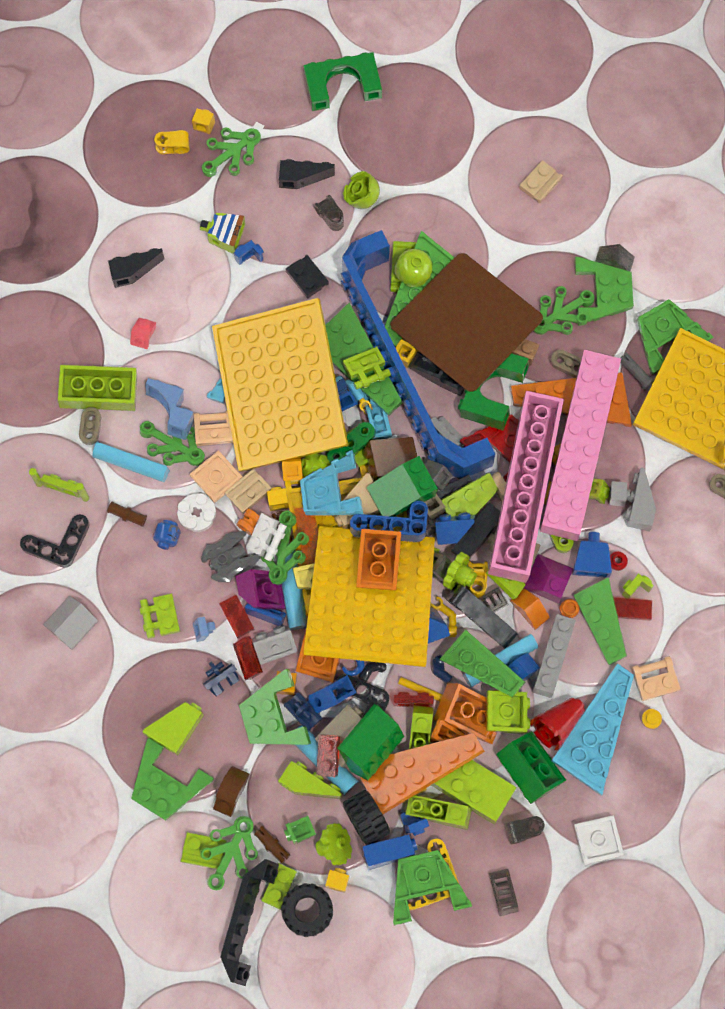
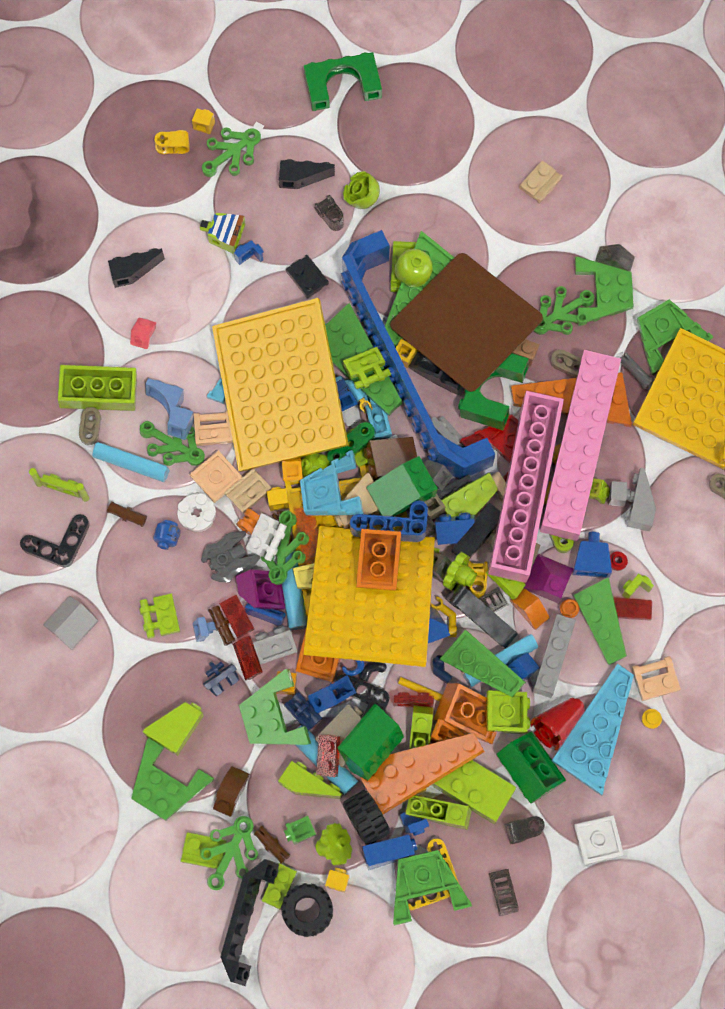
none -> reddish brown pin [208,605,236,646]

